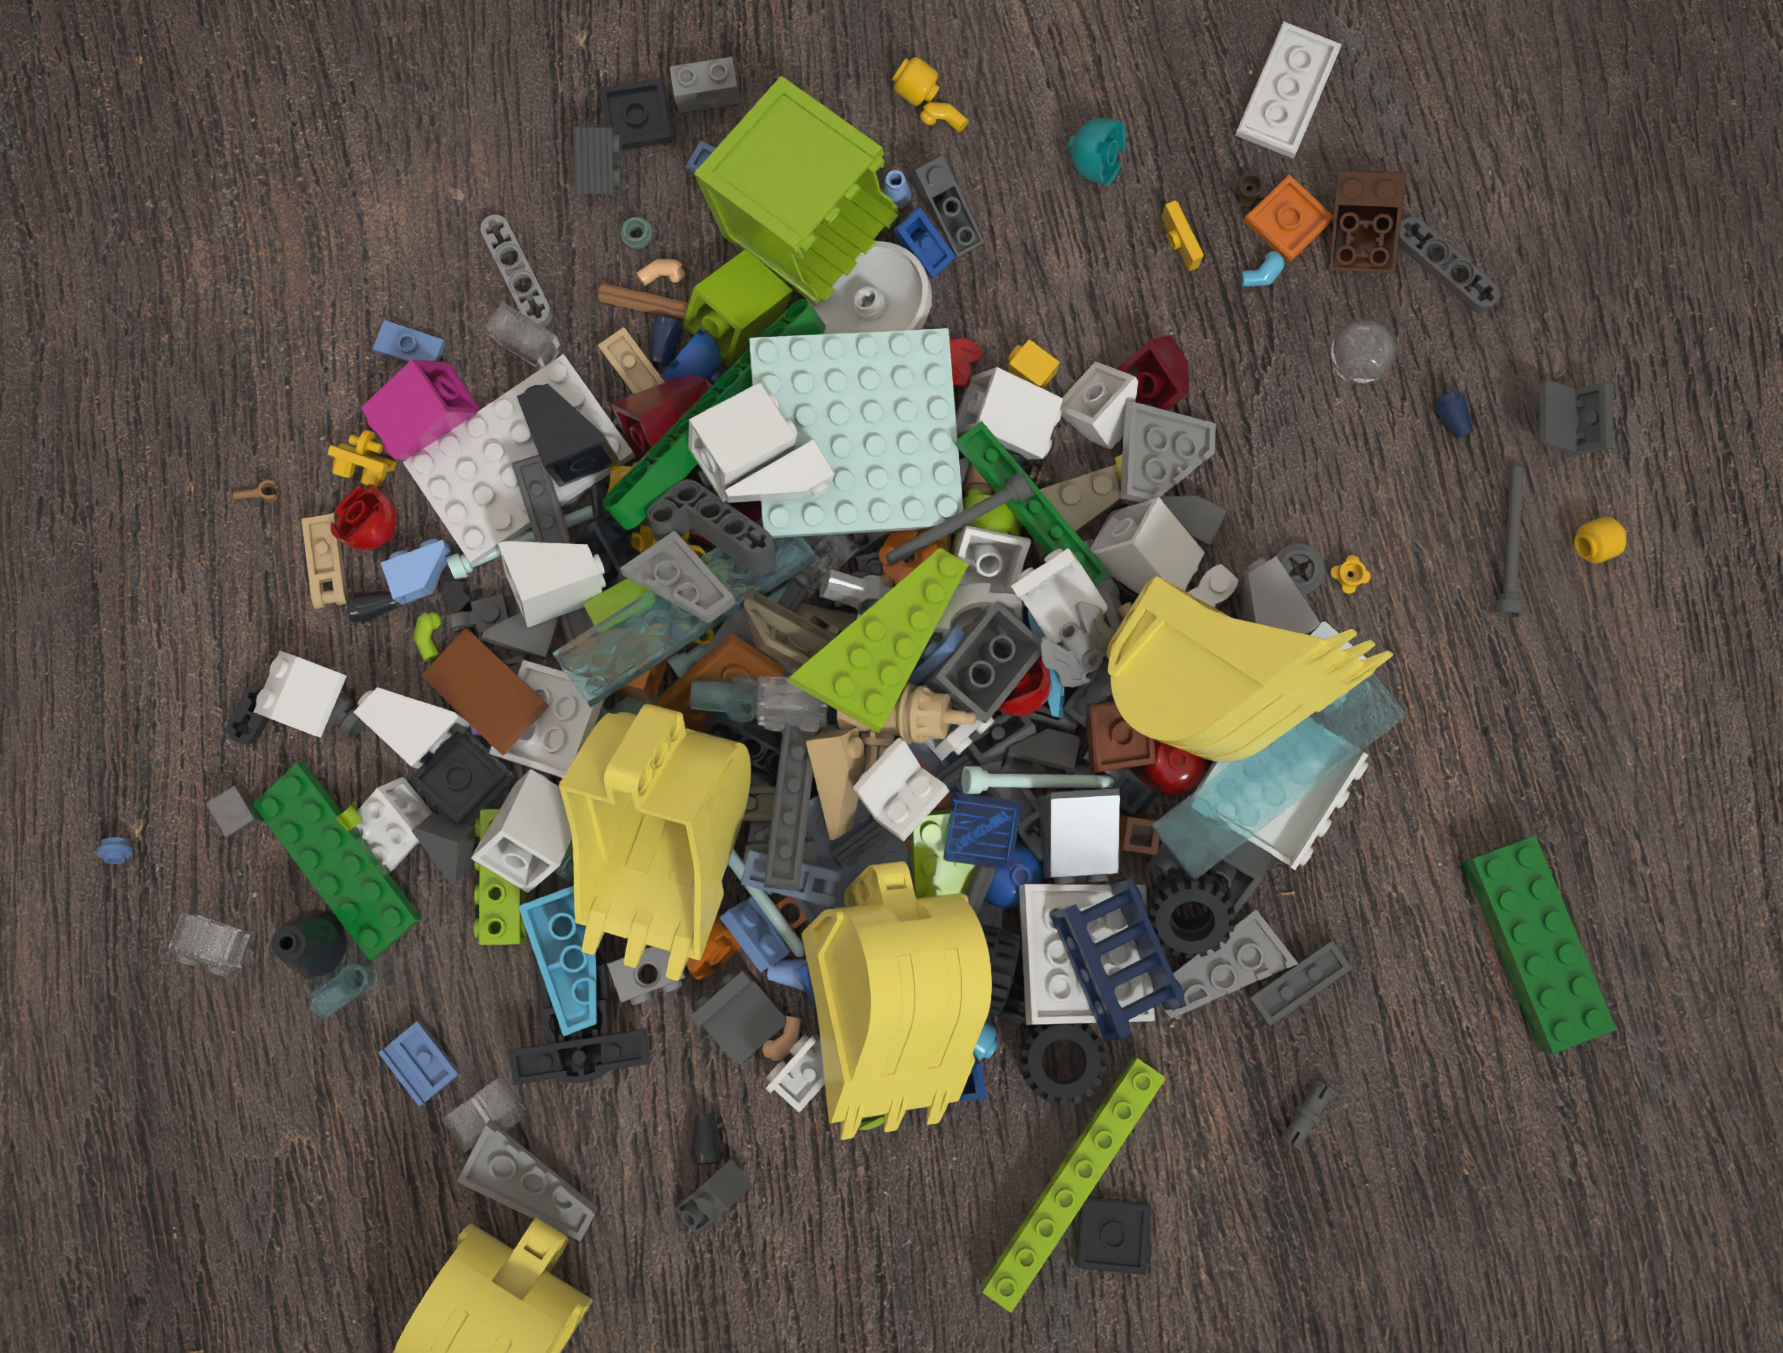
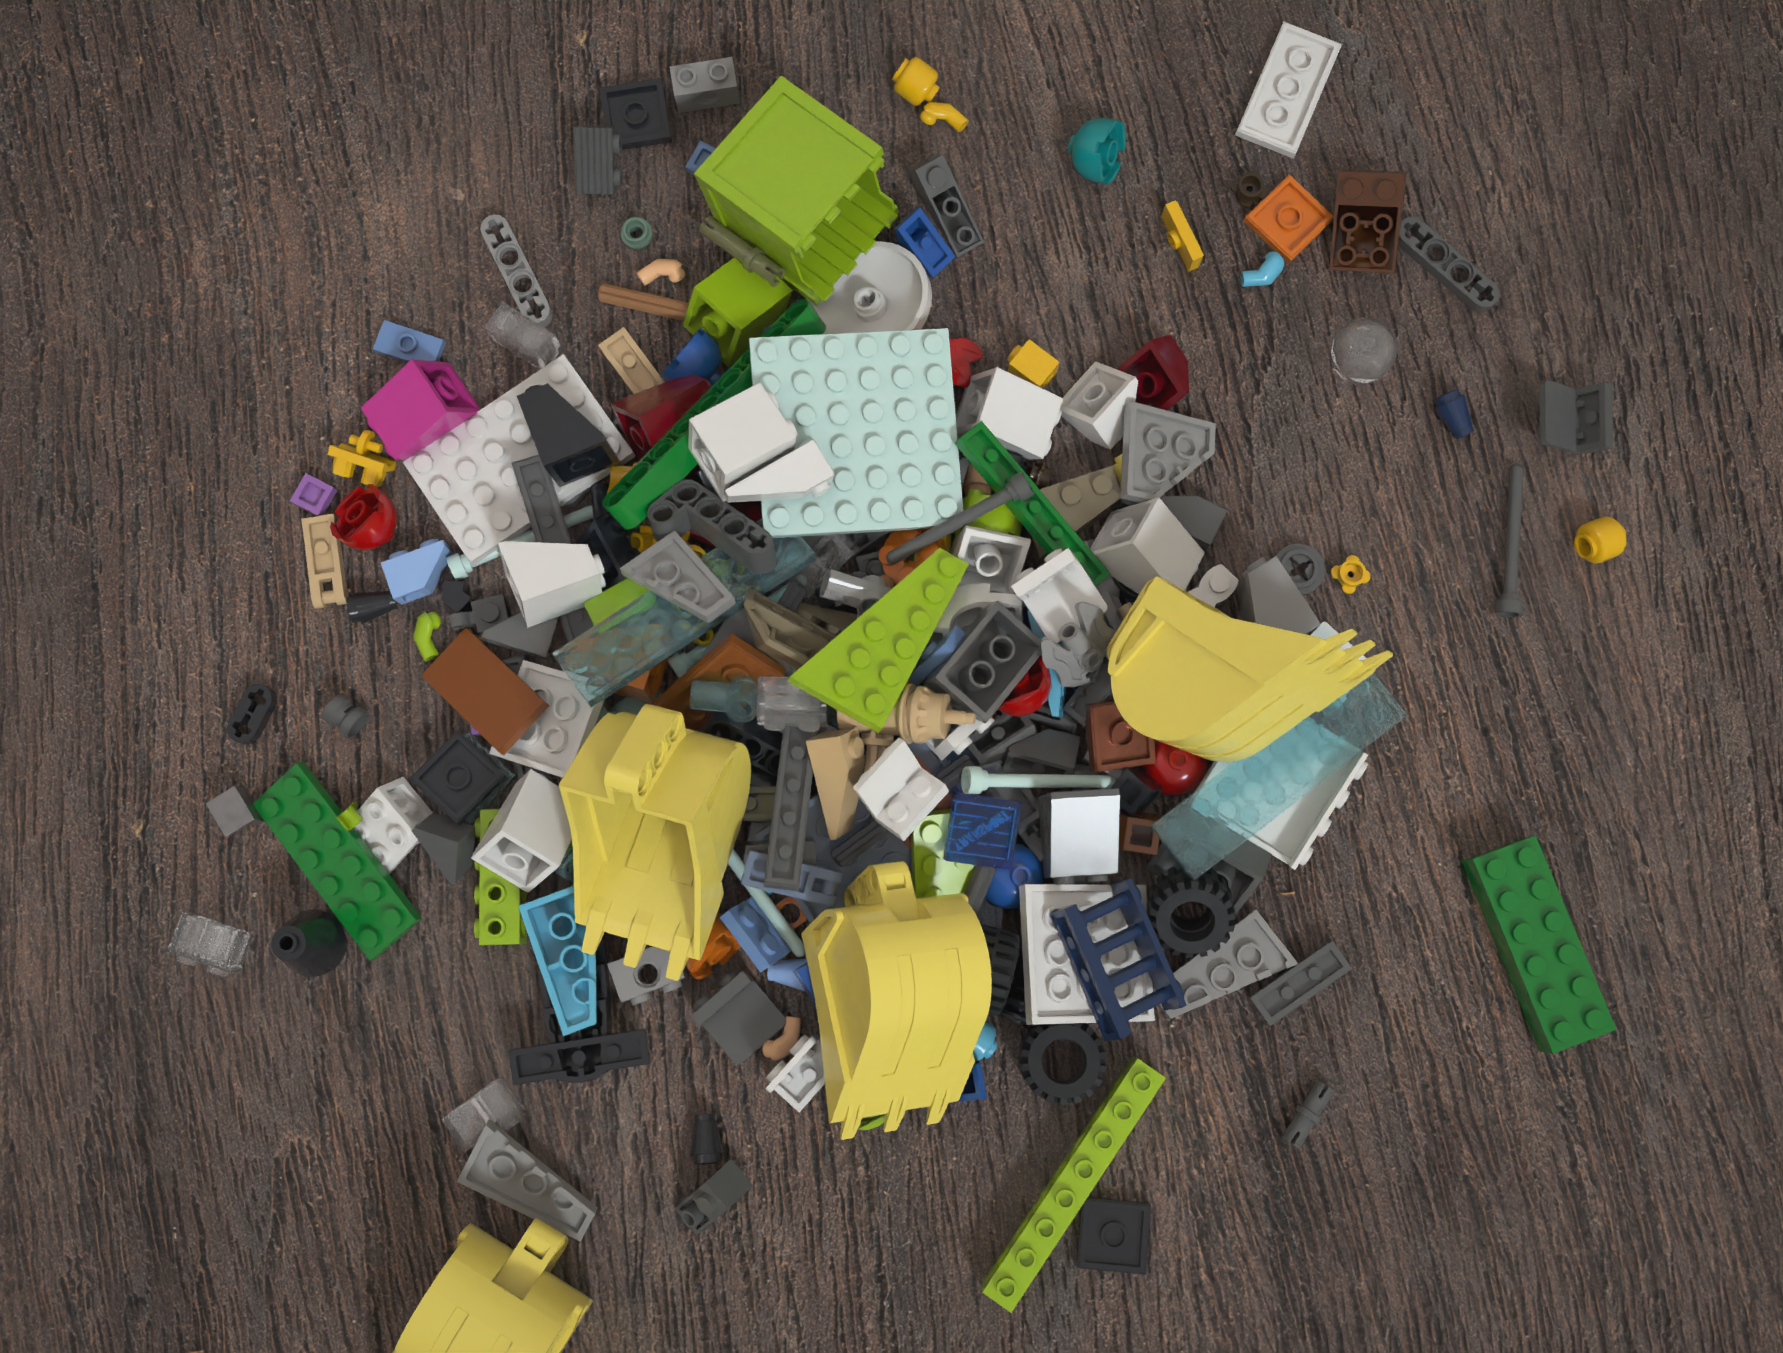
medium blue plate [97,837,133,864] -> none
medium nougat hand [233,480,278,503] -> none
white slope [254,651,347,738] -> none
clear light blue piece [307,962,378,1020] -> none
white slope [354,687,471,769] -> none
medium blue plate [378,1021,461,1106] -> none
dark blue cone [649,316,682,366] -> none
light blue cone [881,170,912,209] -> none
none -> medium lavender plate [290,473,338,516]
none -> olive pin [699,216,785,287]

